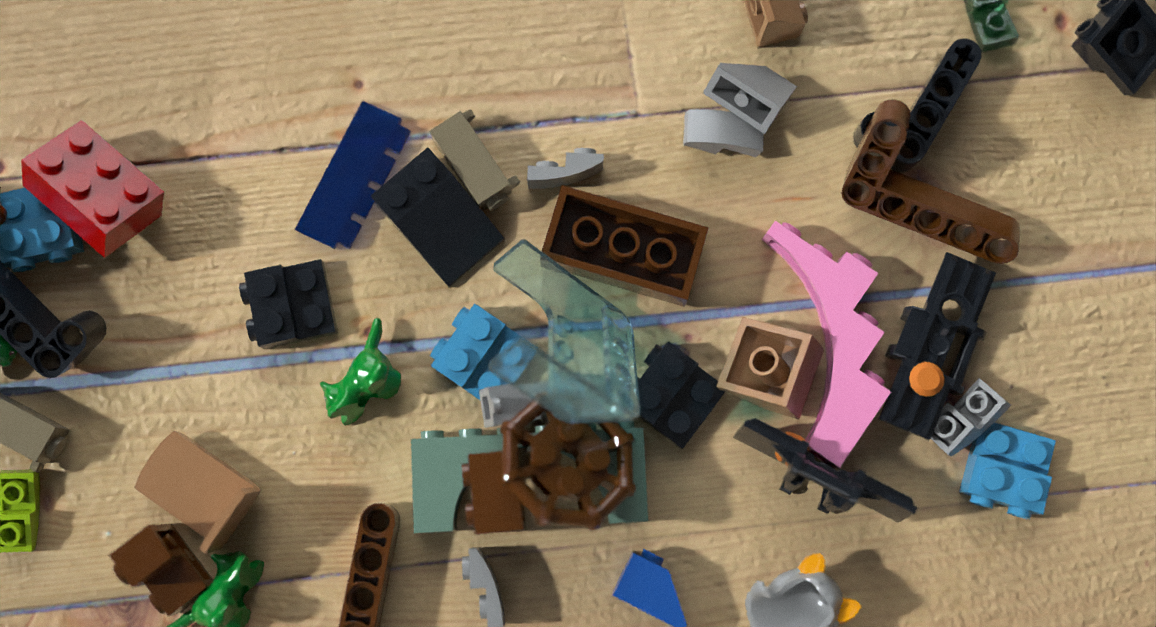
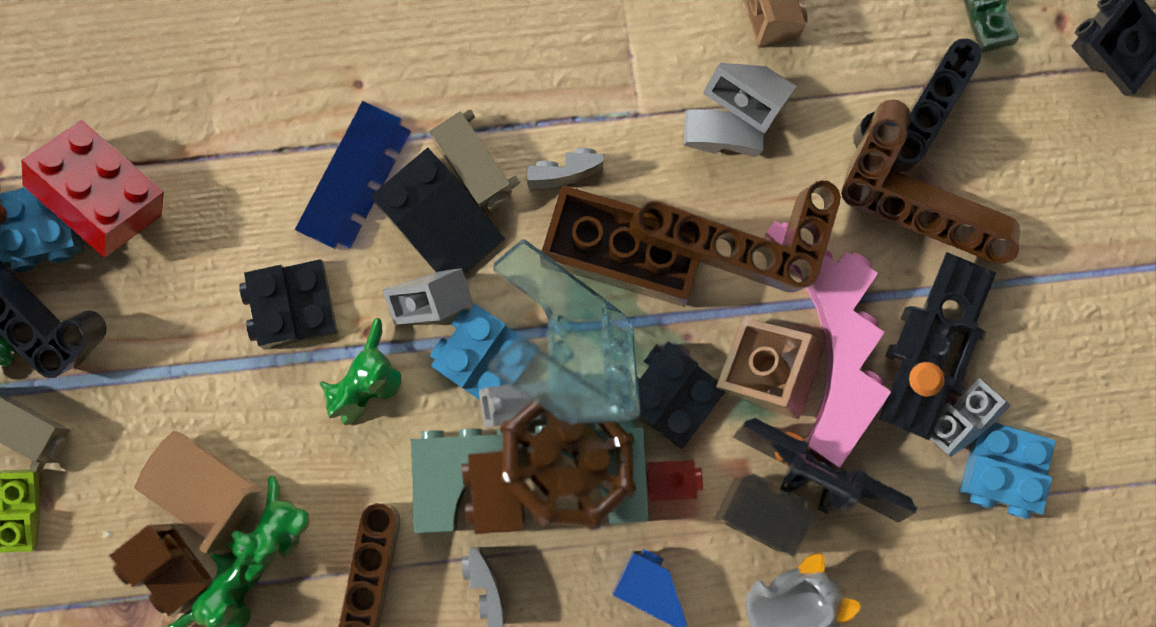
none -> green animal [227,476,310,582]
none -> light grey slope [382,268,473,325]
none -> reddish brown beam [630,180,841,293]
none -> clear red brick [646,459,703,501]
none -> clear smoke brick [714,474,815,557]

